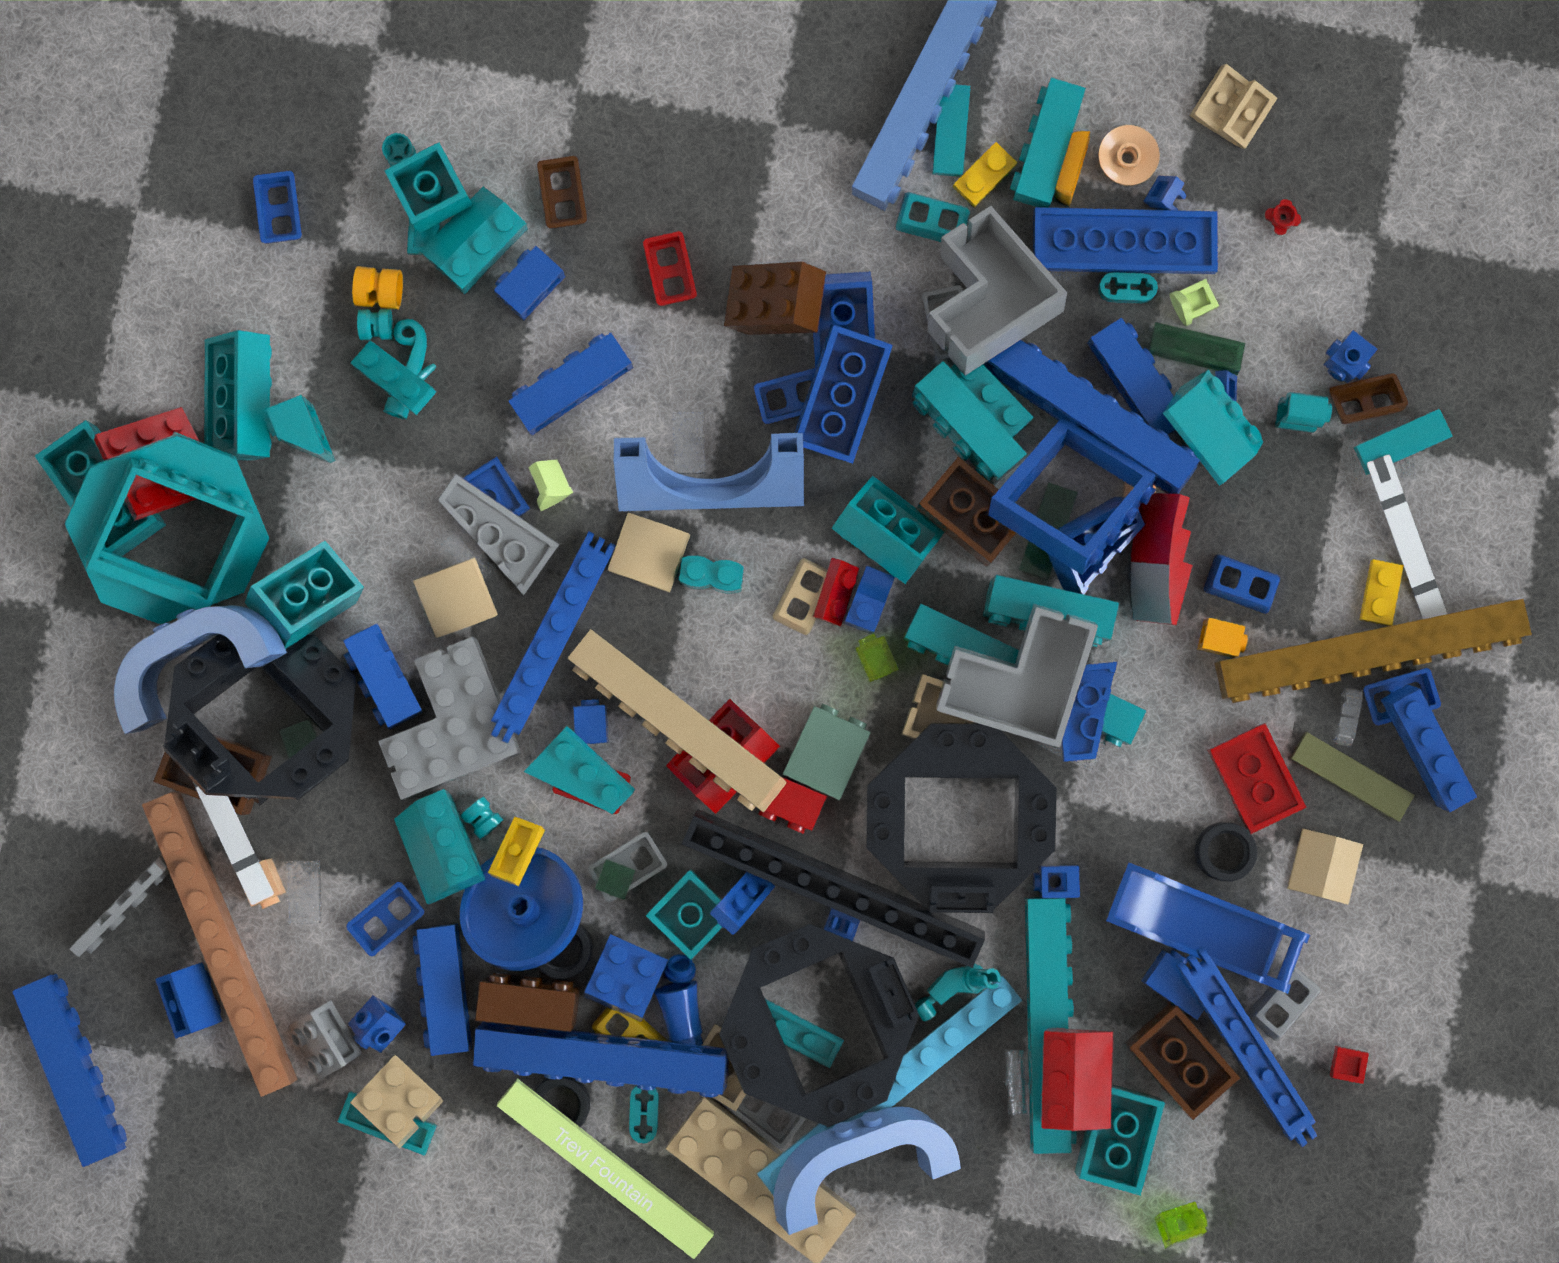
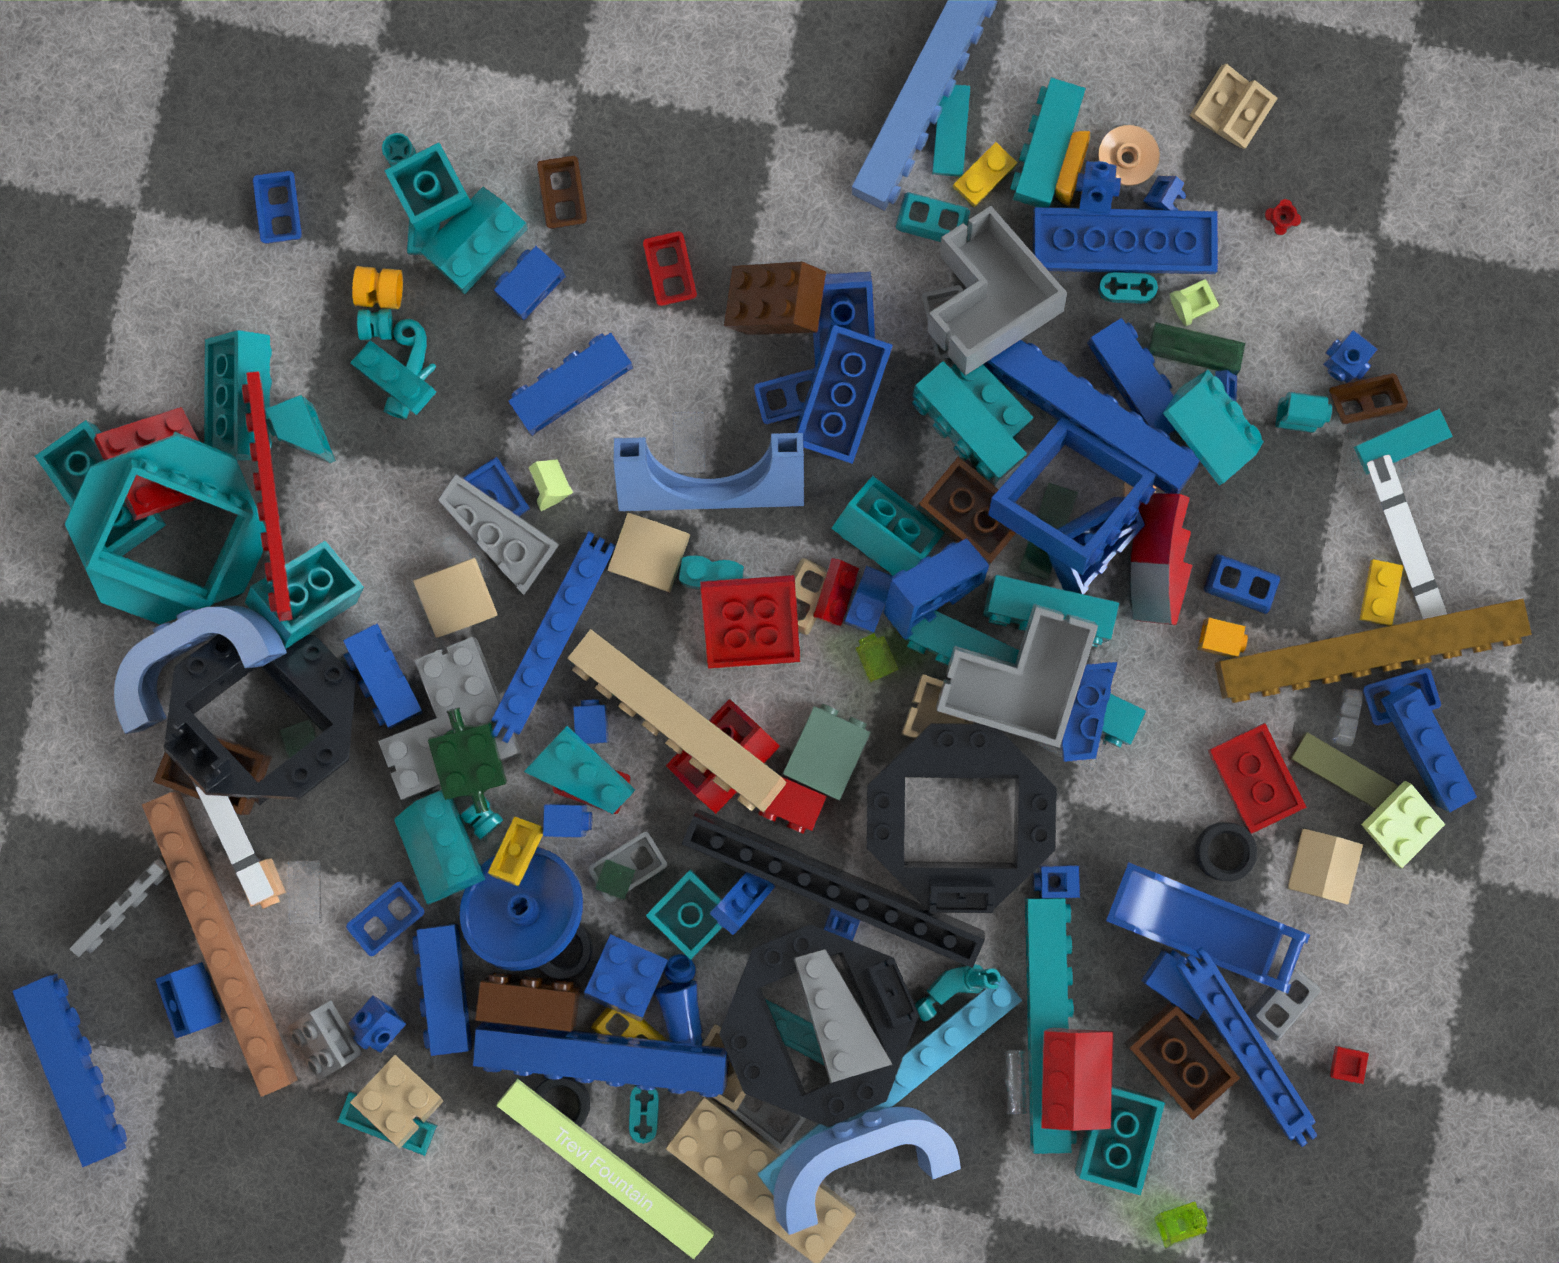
none -> red plate [242,371,292,621]
none -> dark green plate [428,707,507,814]
none -> blue brick [543,804,593,837]
none -> red plate [700,575,801,669]
none -> light grey wing [794,949,892,1083]
none -> blue wedge [883,538,989,640]
none -> blue brick [1076,161,1121,213]
none -> yellowish green plate [1361,781,1445,868]

